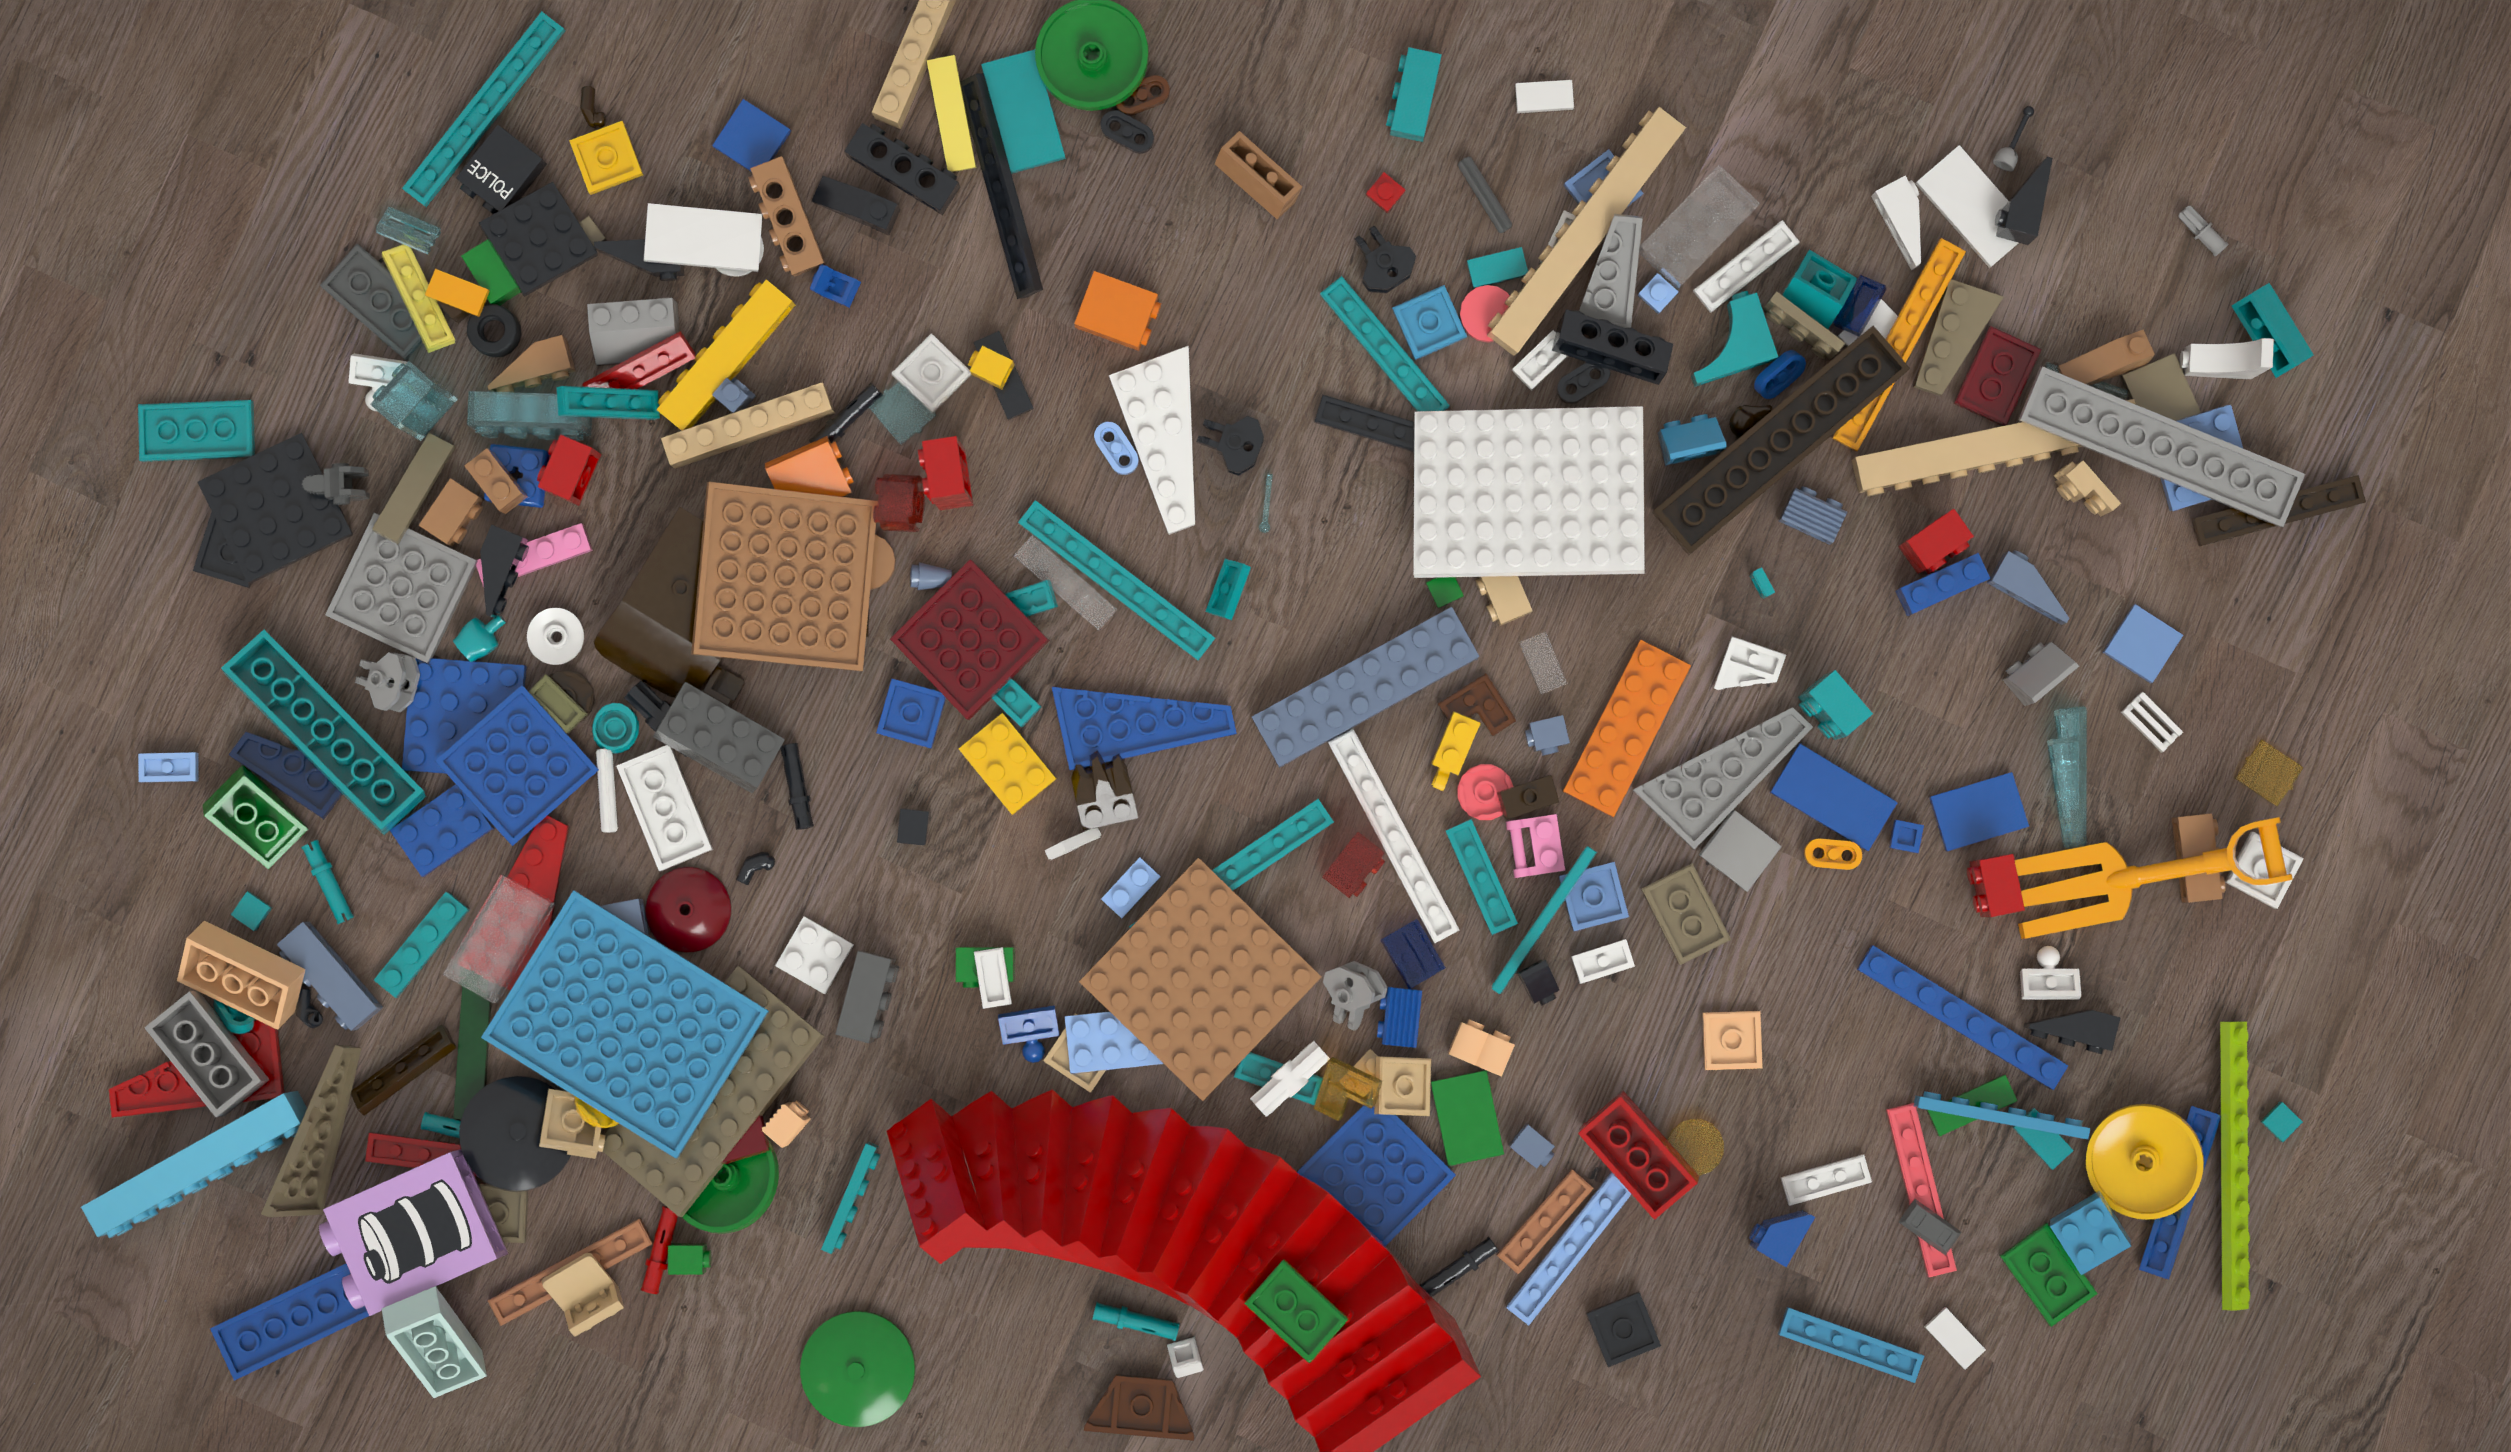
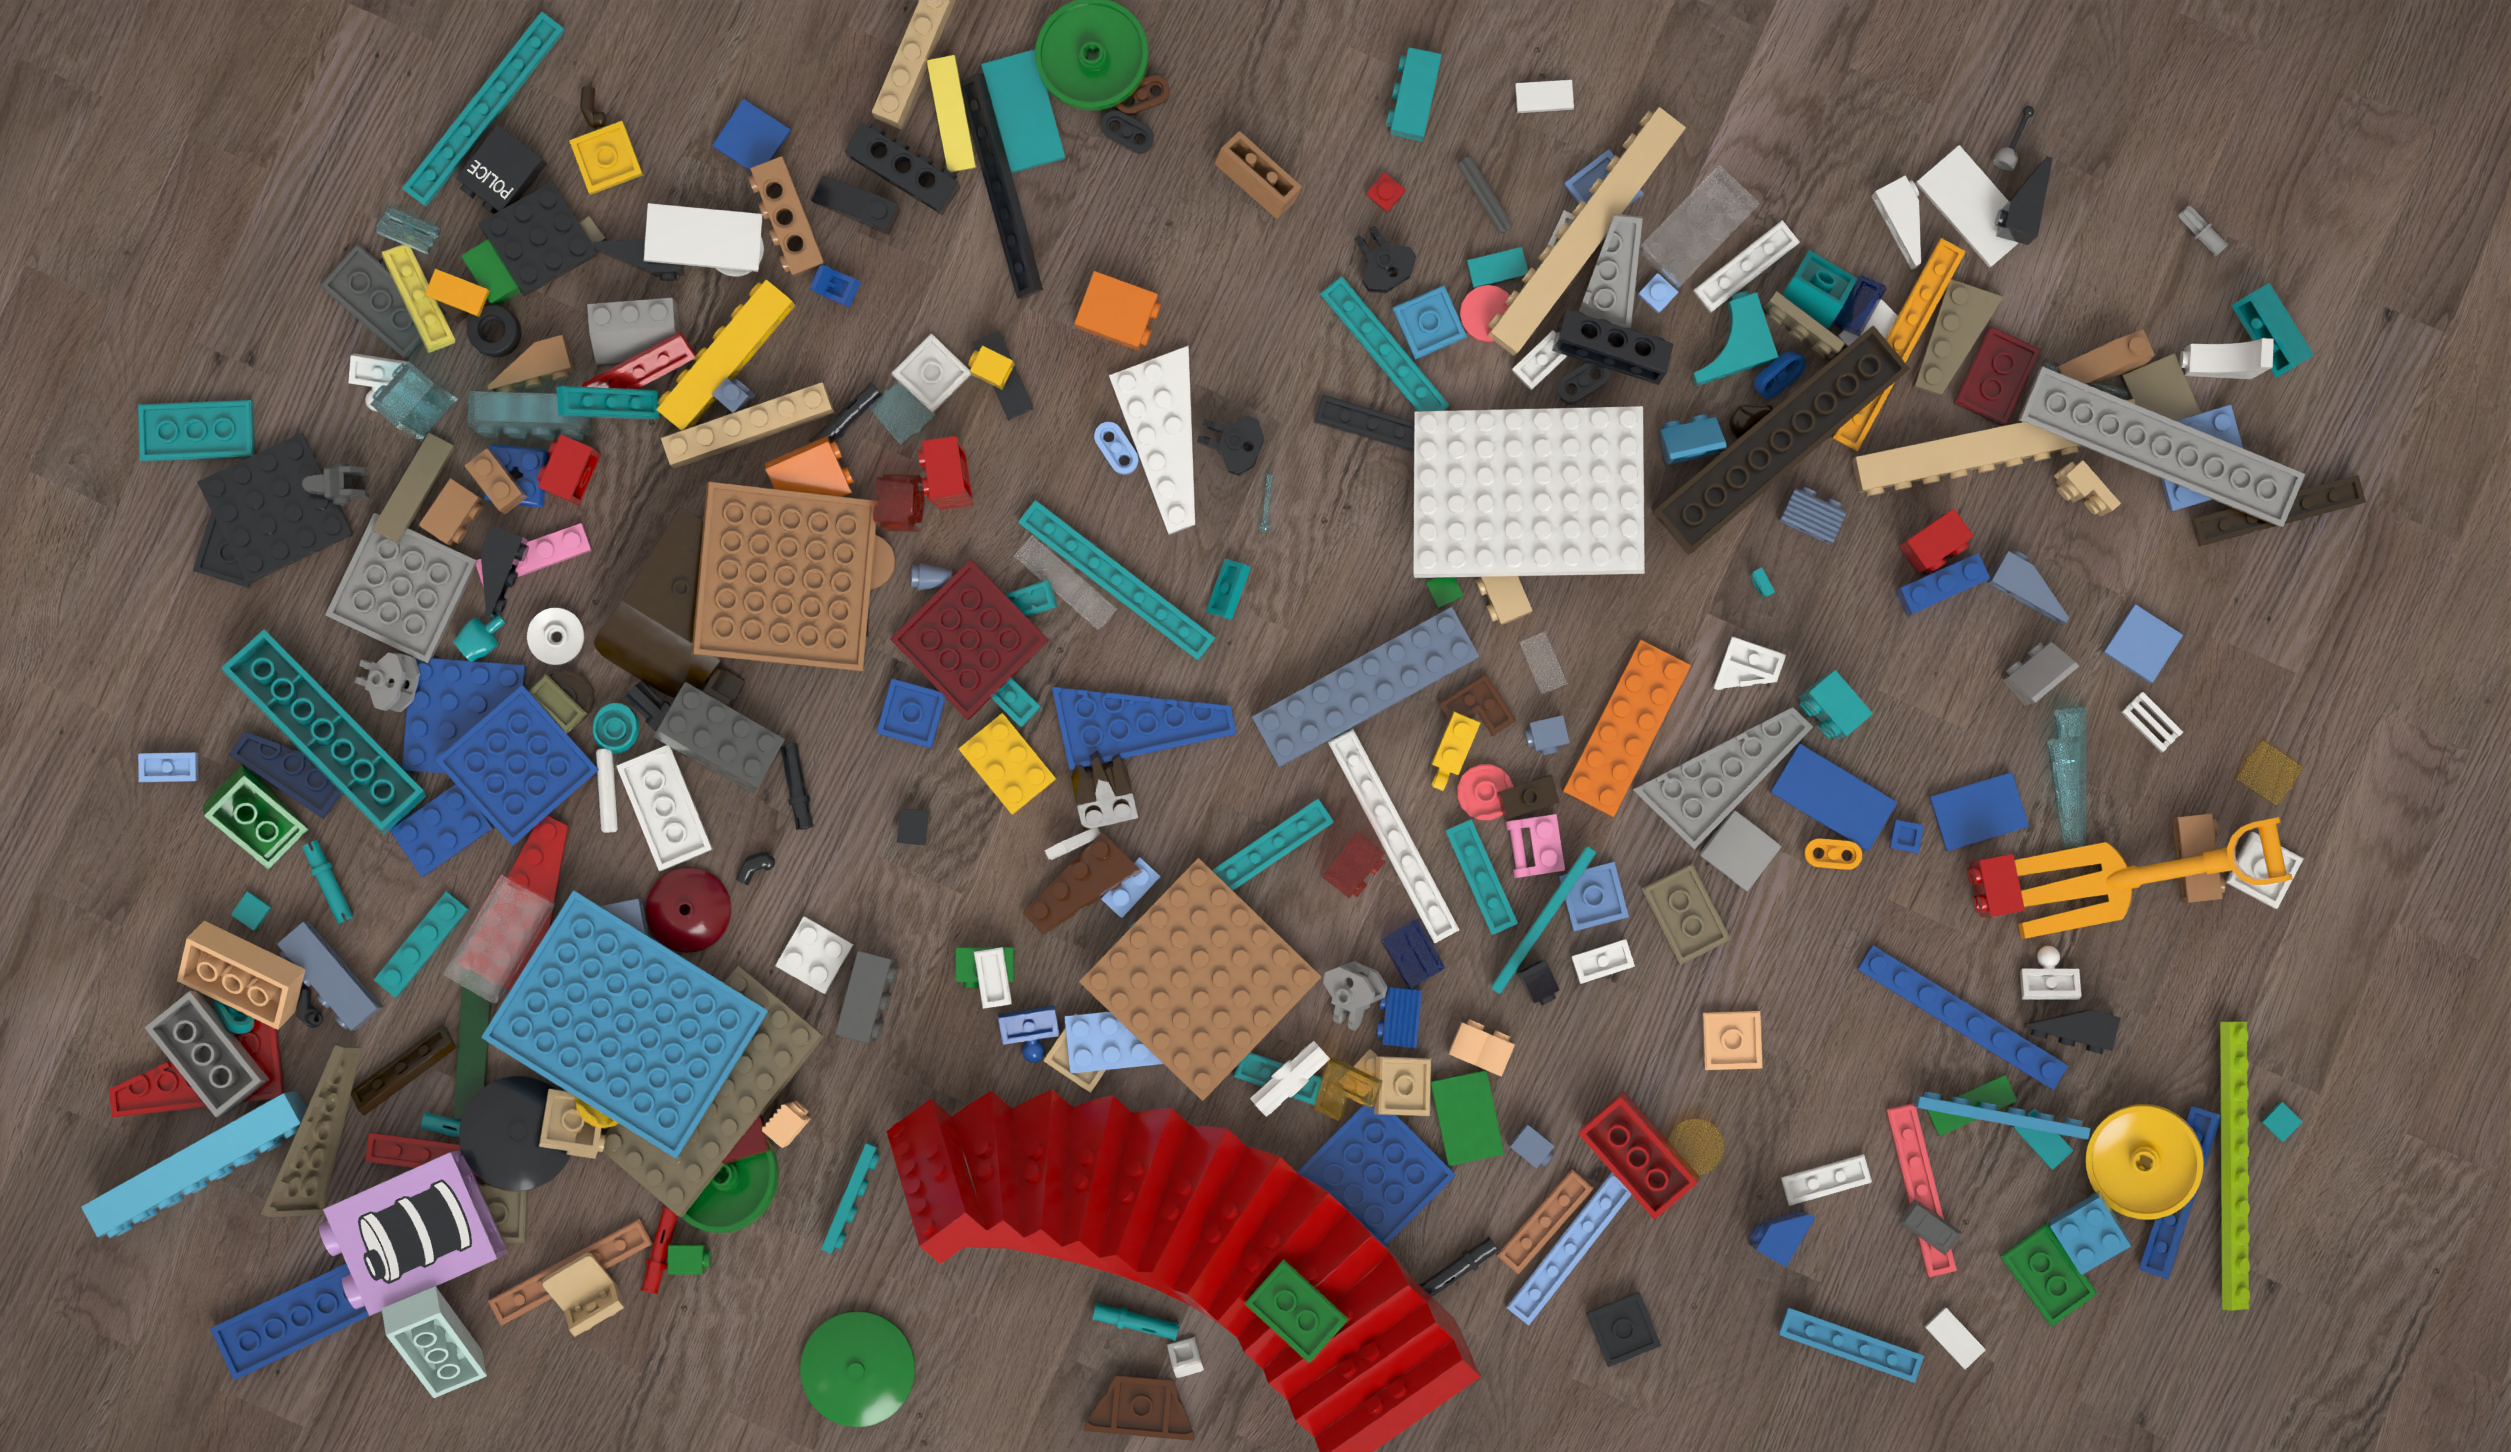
none -> reddish brown wing [1022,832,1142,934]

